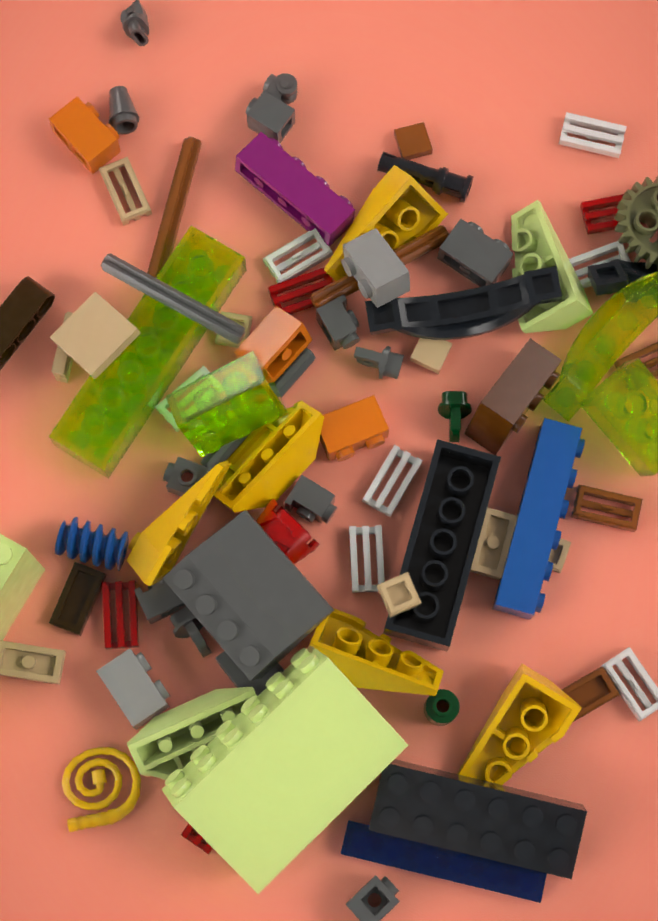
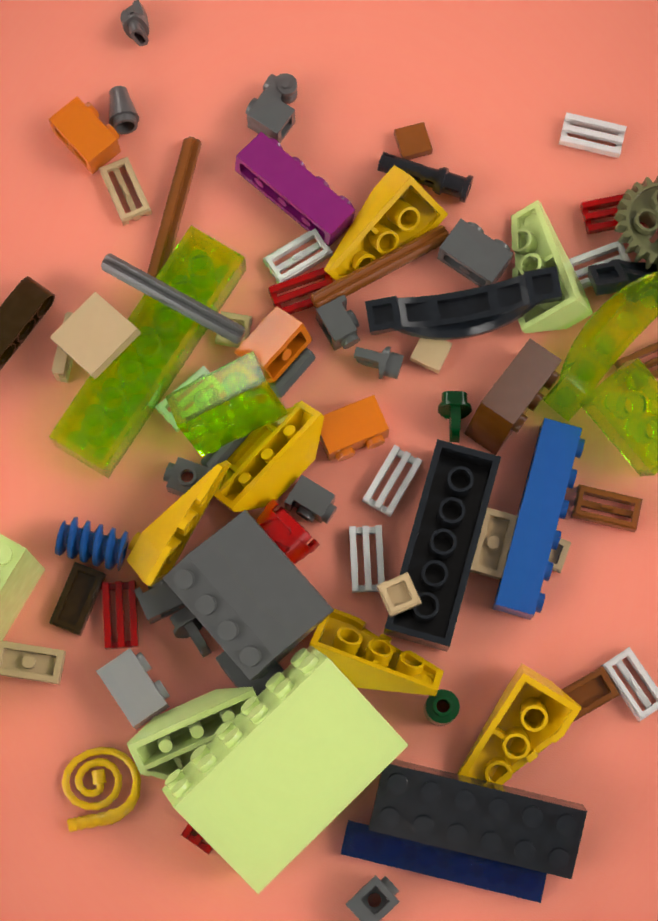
light grey brick [341,228,410,308] -> none

